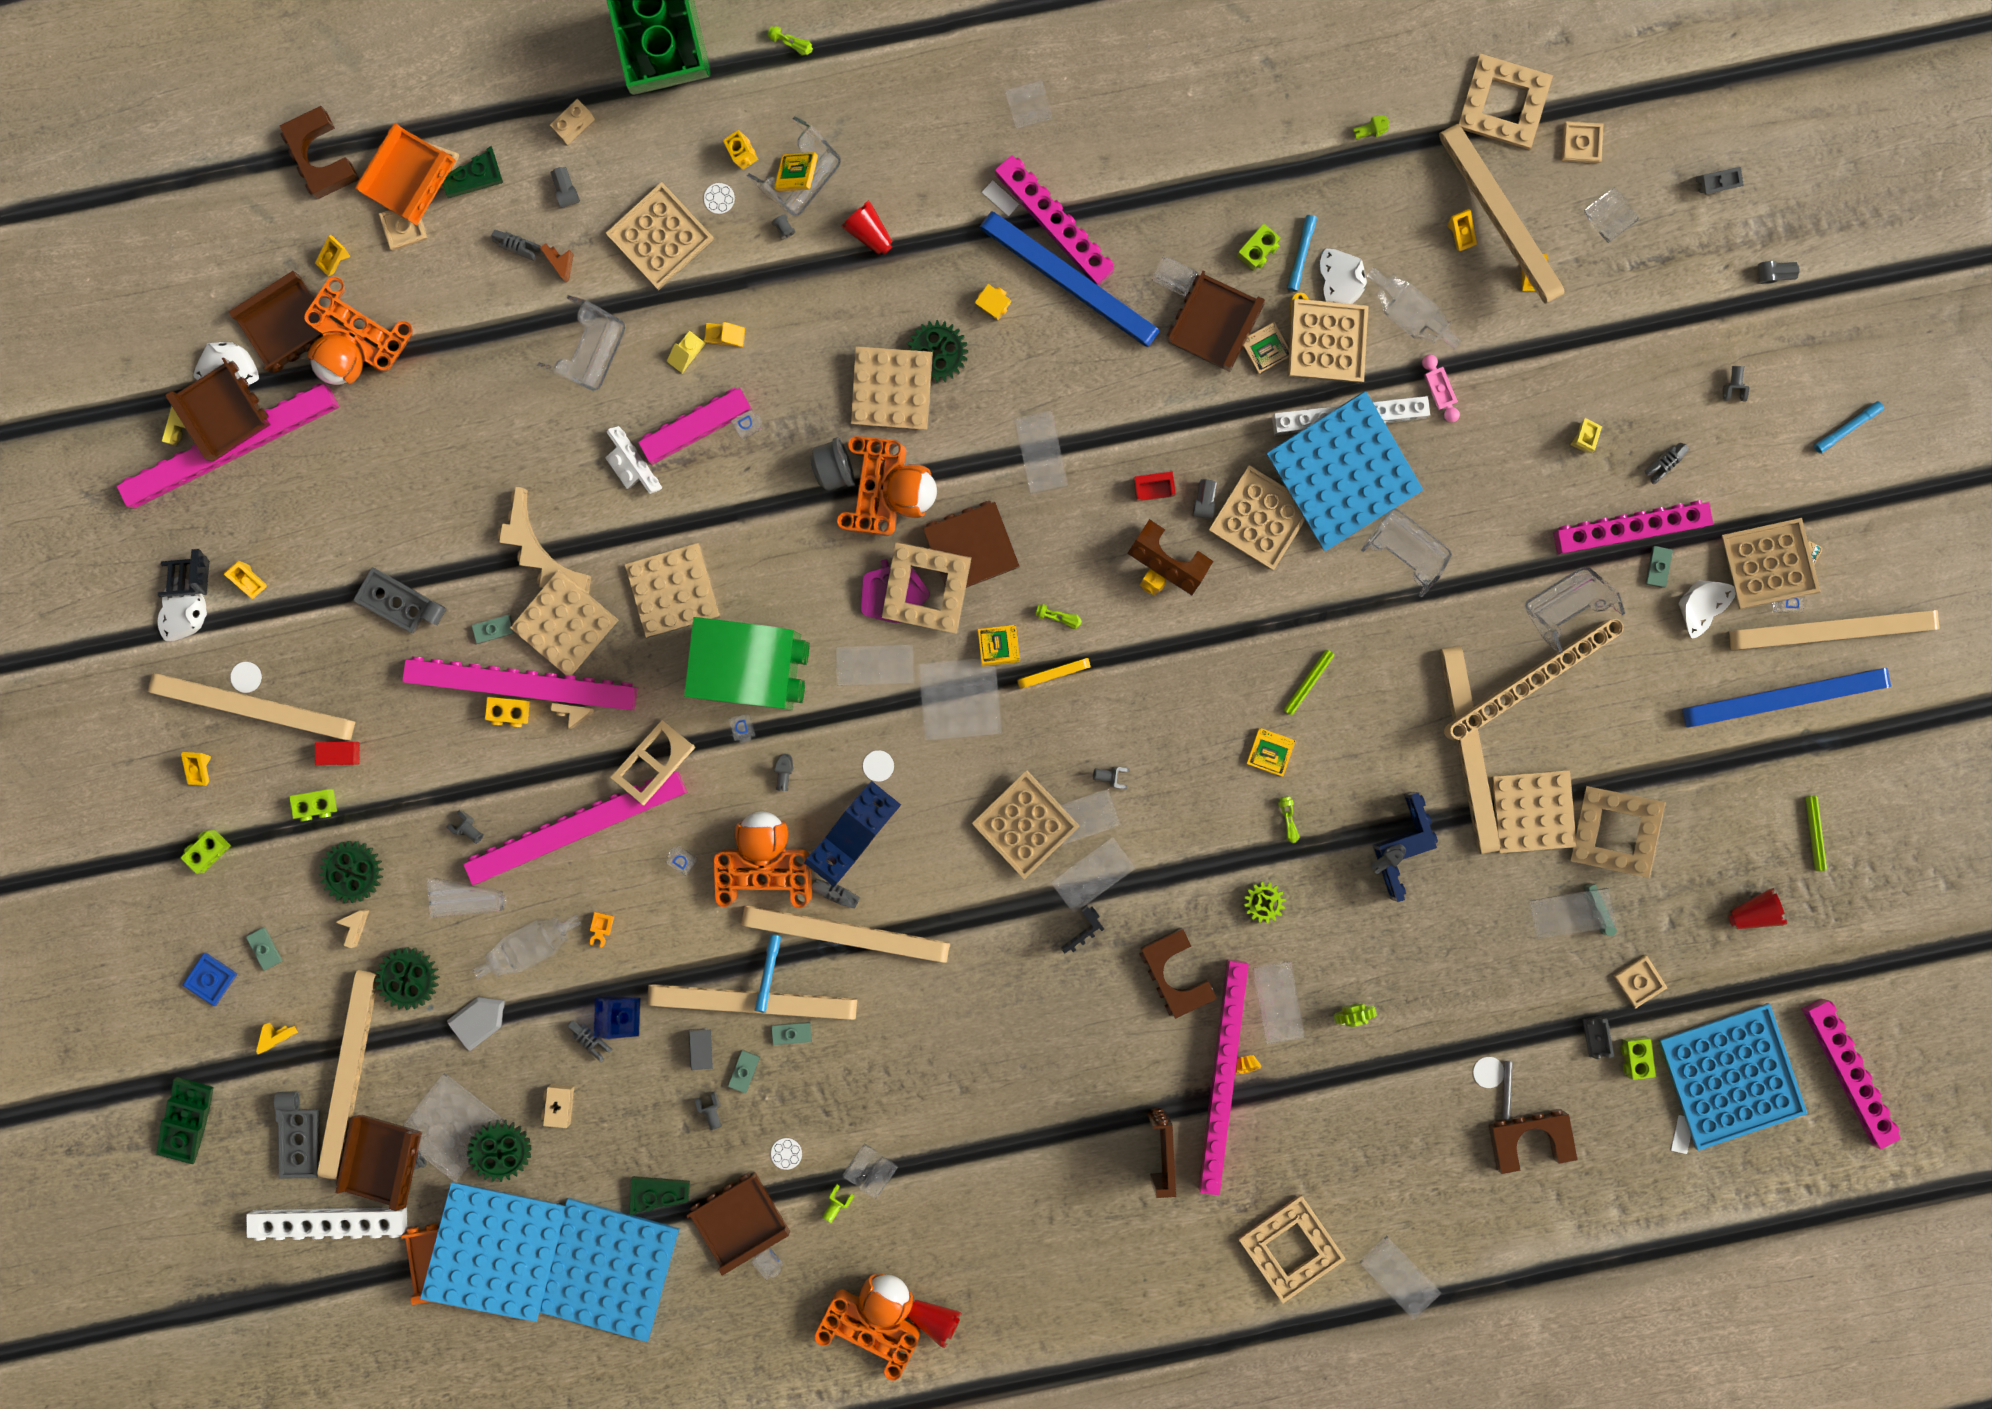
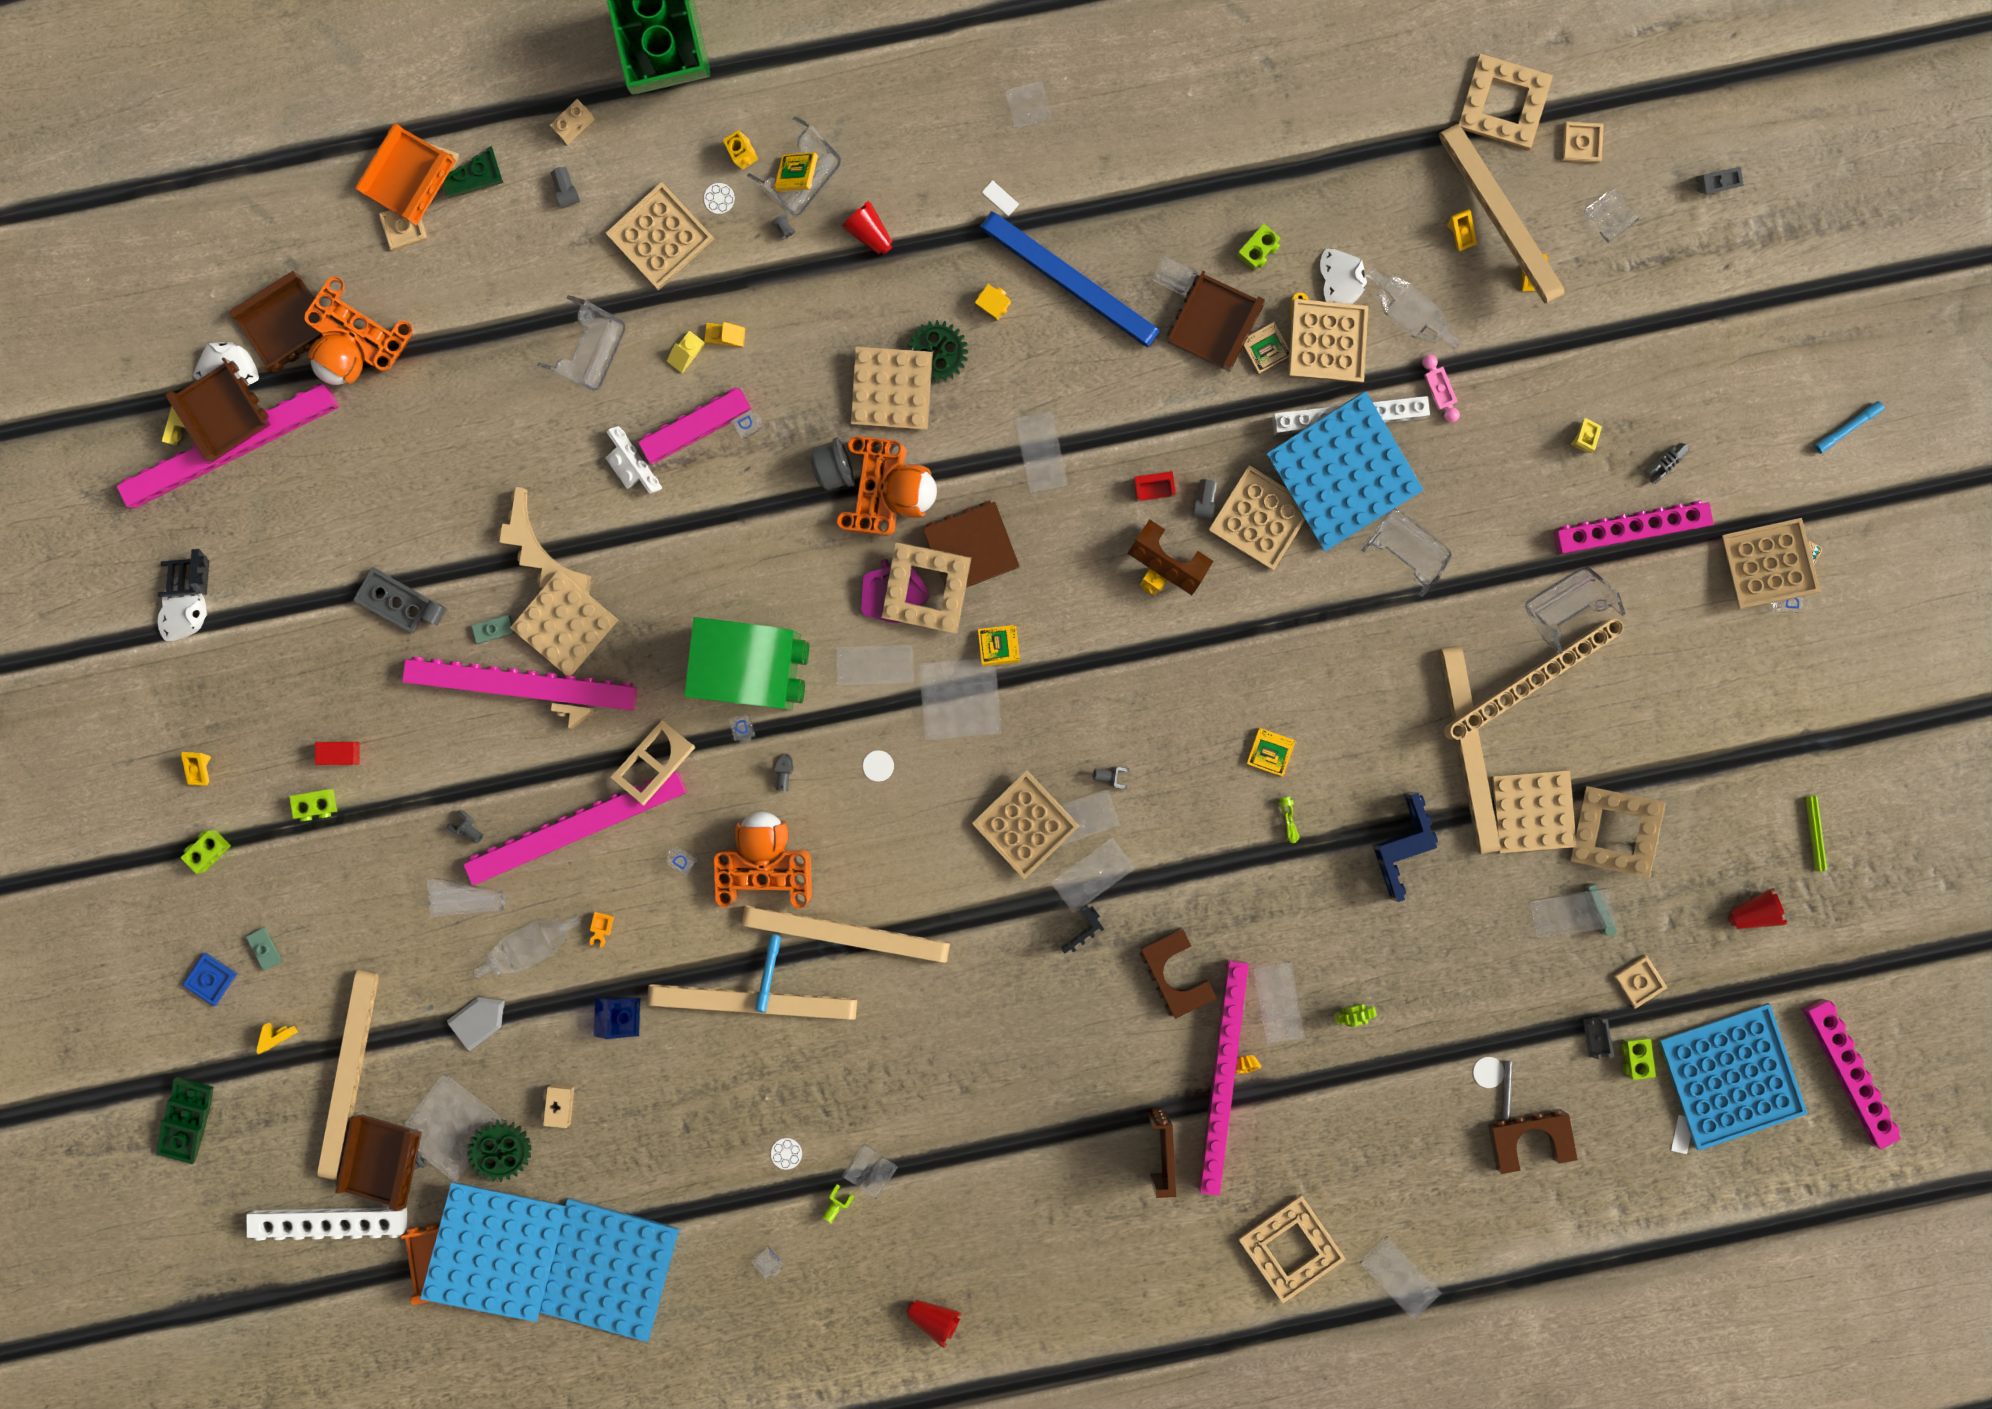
tan beam [147,673,356,740] -> none
yellow slope [224,560,267,599] -> none
white sticker [231,662,262,693] -> none
dark grey hinge [274,1091,320,1179] -> none
reddish brown arch [280,106,359,199] -> none
yellow slope [315,235,350,276] -> none
dark green gear [319,841,384,903] -> none
tan slope [336,909,369,948] -> none
dark green gear [375,947,440,1010] -> none
yellow brick [485,697,530,727] -> none
dark grey hinge [491,230,541,261] -> none
dark orange slope [540,243,574,282] -> none
dark grey hinge [568,1020,613,1062] -> none
tan plate [625,543,720,638] -> none
dark green wing [629,1176,690,1216] -> none
reddish brown panel [687,1172,791,1276] -> none
dark grey hinge [689,1028,713,1070] -> none
dark grey piece [695,1091,722,1130] -> none
sand green plate [728,1050,760,1094] -> none
lime piece [768,26,813,56] -> none
sand green plate [772,1022,812,1045] -> none
dark blue bracket [804,781,901,887] -> none
dark grey hinge [812,879,860,909] -> none
orange beam [815,1274,920,1381] -> none
dark pink brick [995,155,1114,286] -> none
yellow beam [1017,658,1091,689] -> none
lime piece [1035,604,1082,629] -> none
lime gear [1243,881,1286,924] -> none
lime axle [1284,650,1334,715] -> none
dark azure piece [1287,215,1317,292] -> none
lime piece [1353,115,1389,140] -> none
dark grey piece [1371,844,1406,874] -> none
sand green plate [1645,546,1673,588] -> none
white piece [1679,580,1736,638] -> none
blue beam [1682,668,1892,728] -> none
dark grey piece [1723,366,1750,402] -> none
tan beam [1729,610,1940,650] -> none
dark grey piece [1758,261,1800,284] -> none

